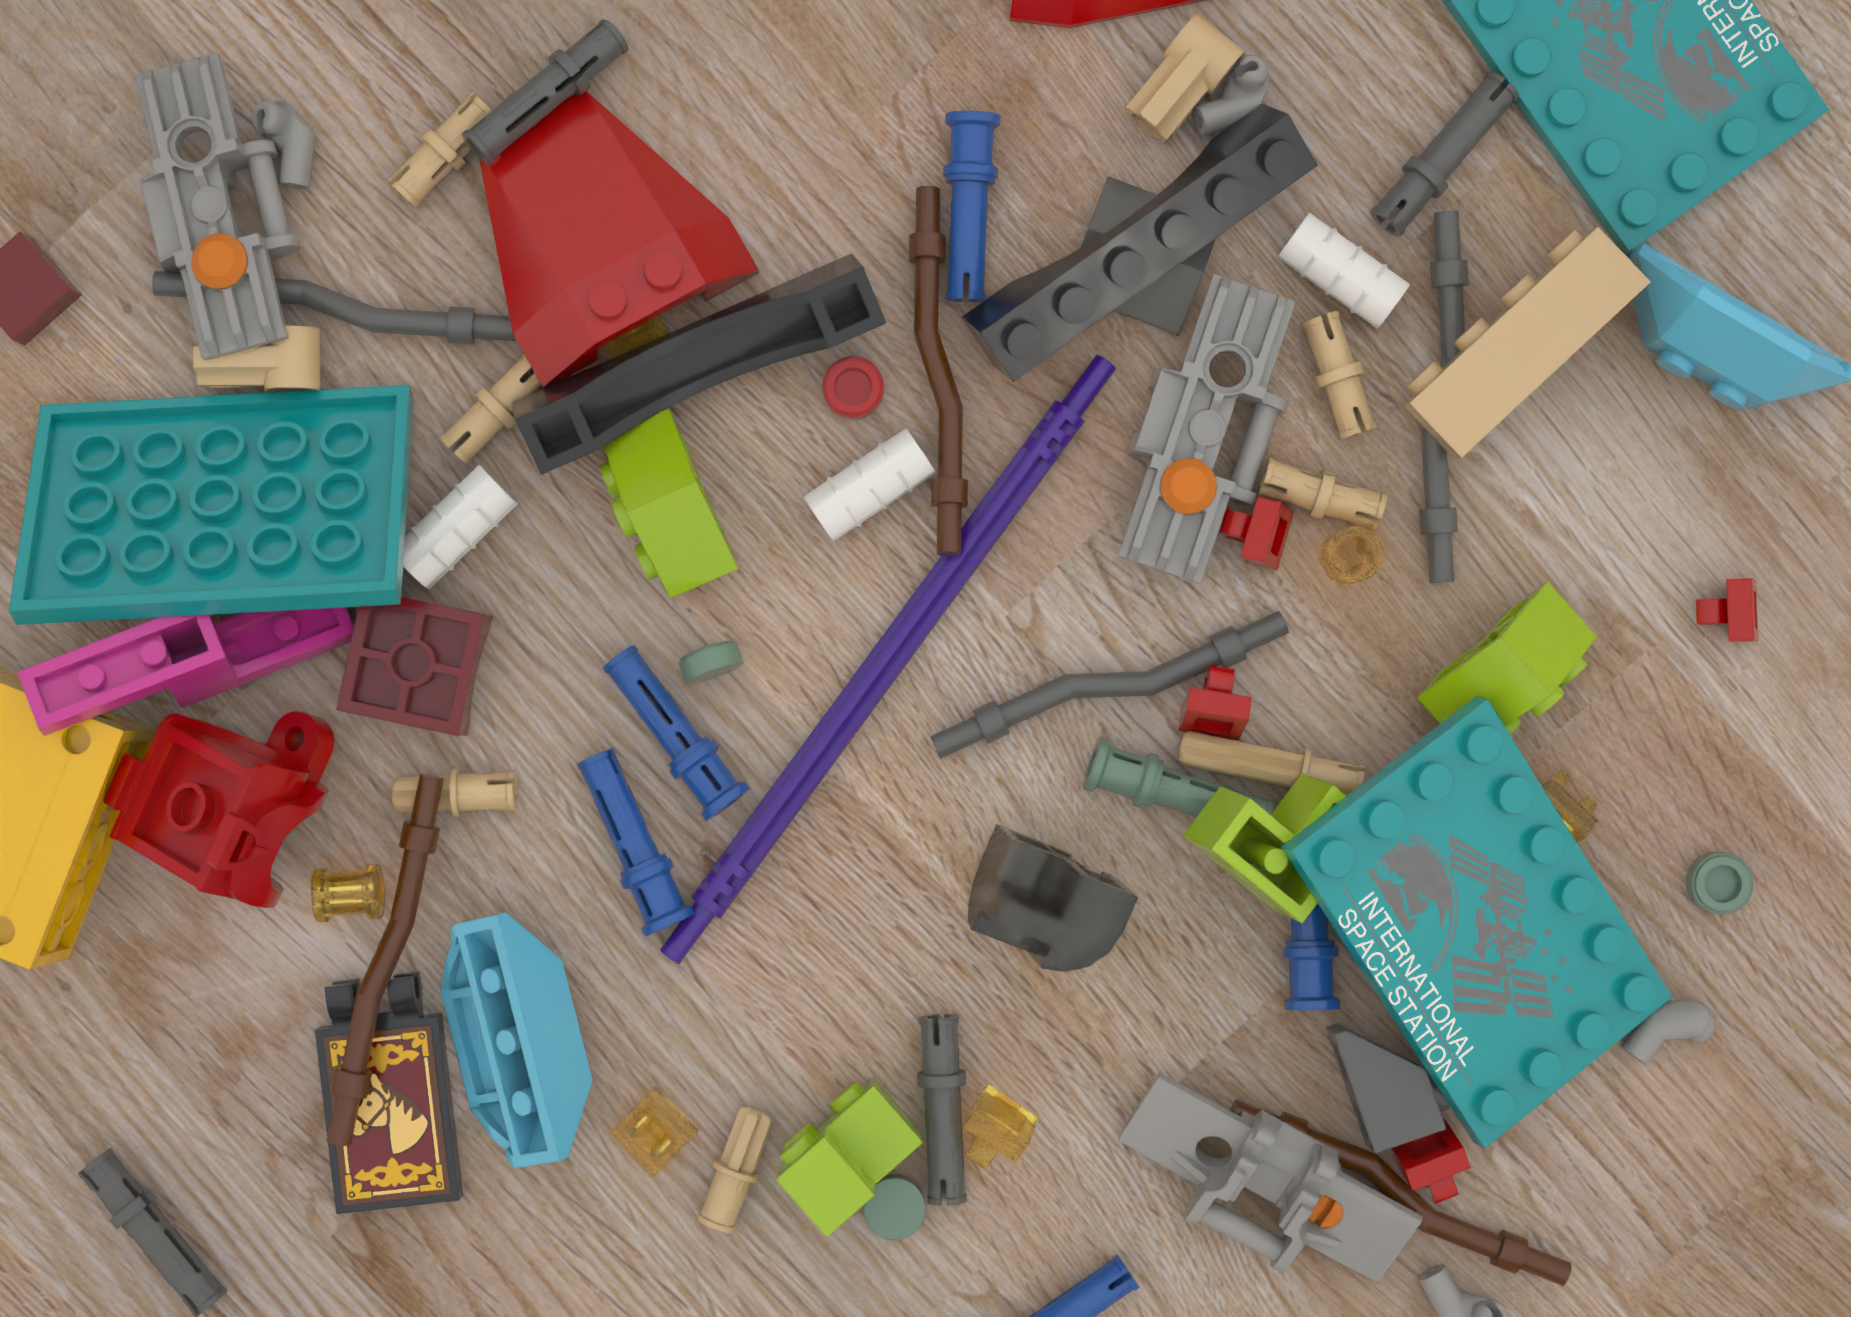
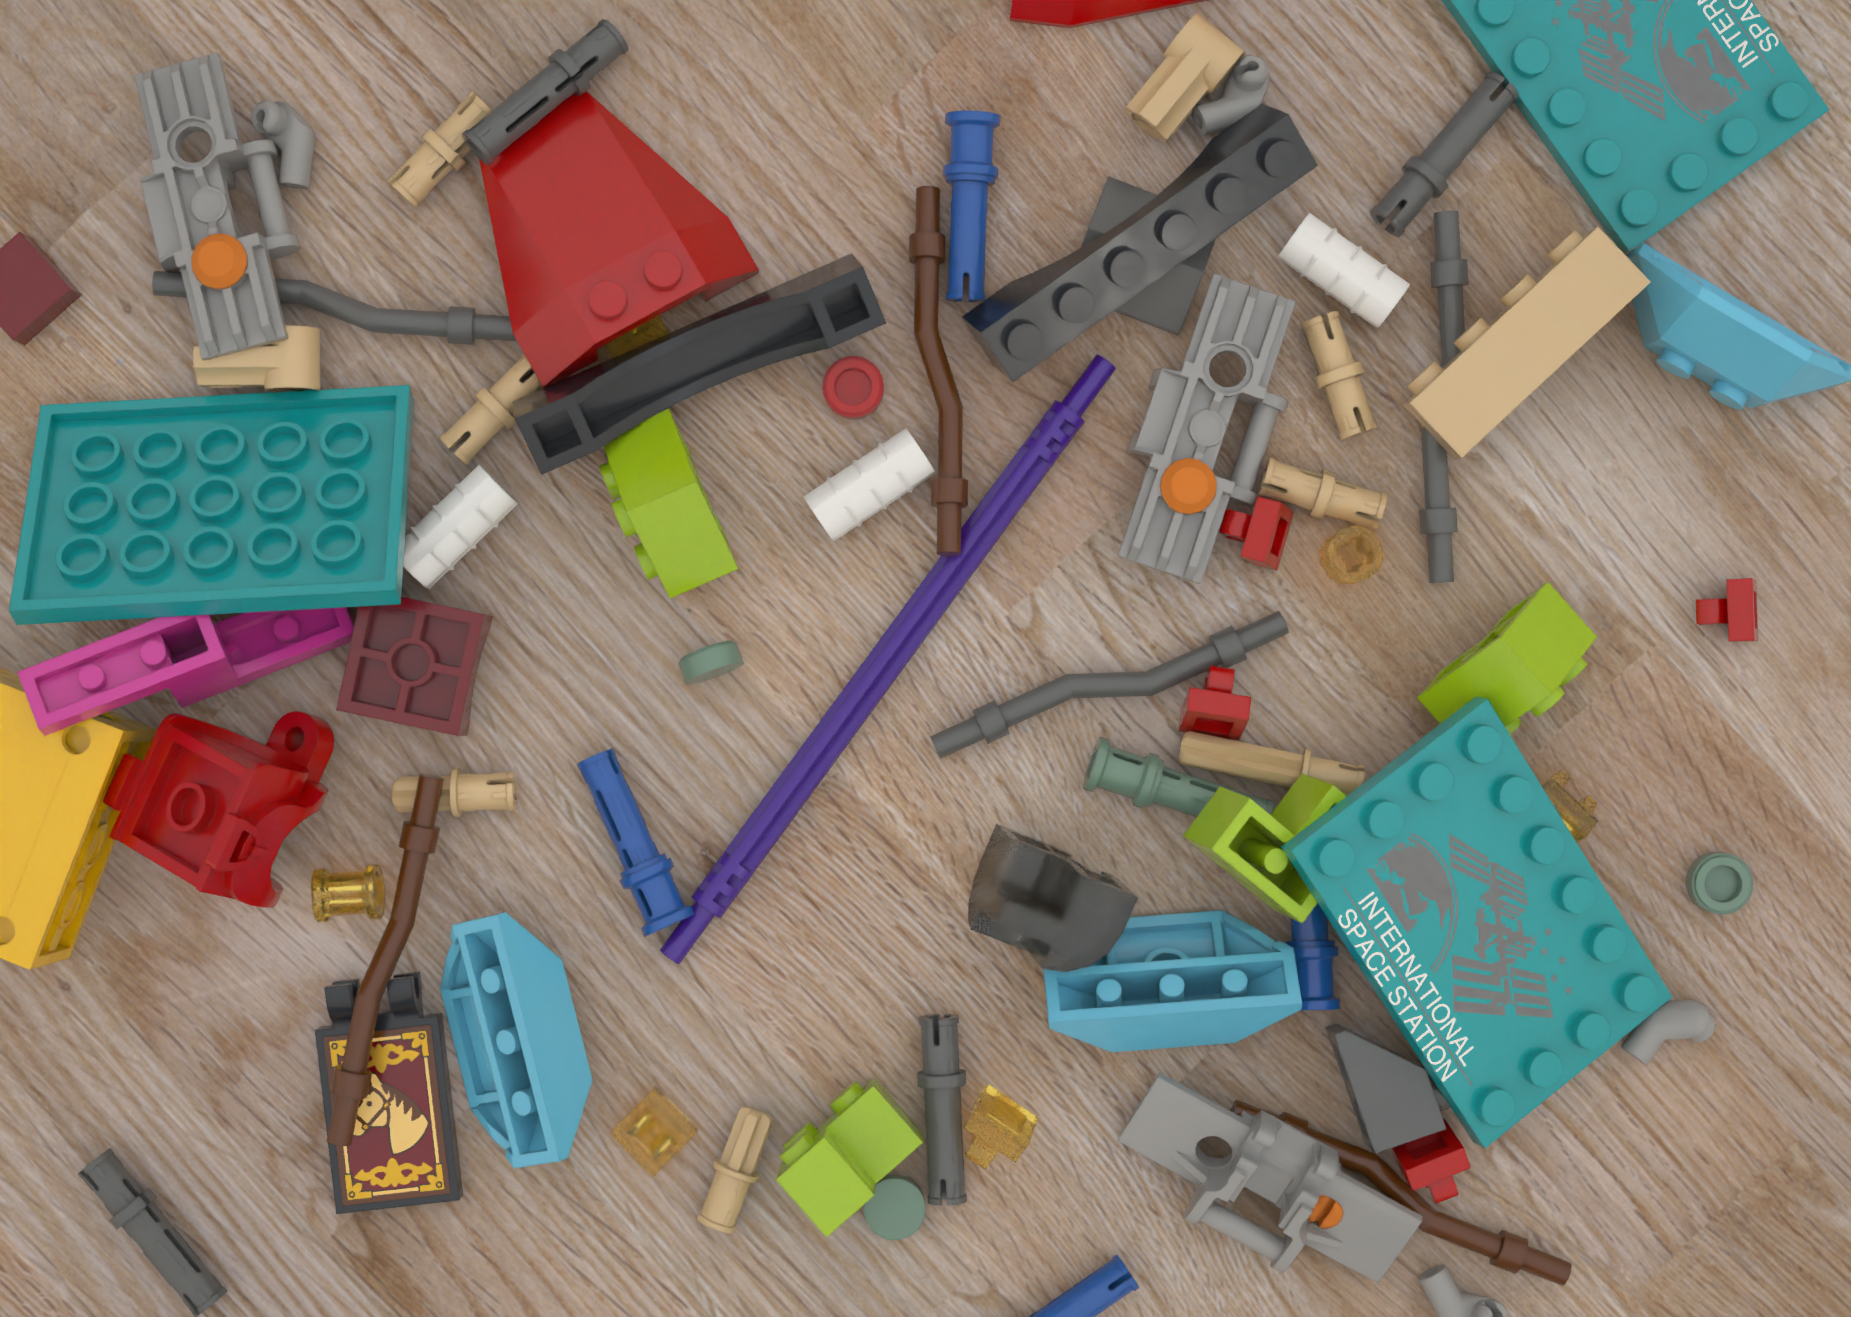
blue pin [603,645,750,821] -> none
none -> medium azure wedge [1043,910,1302,1052]

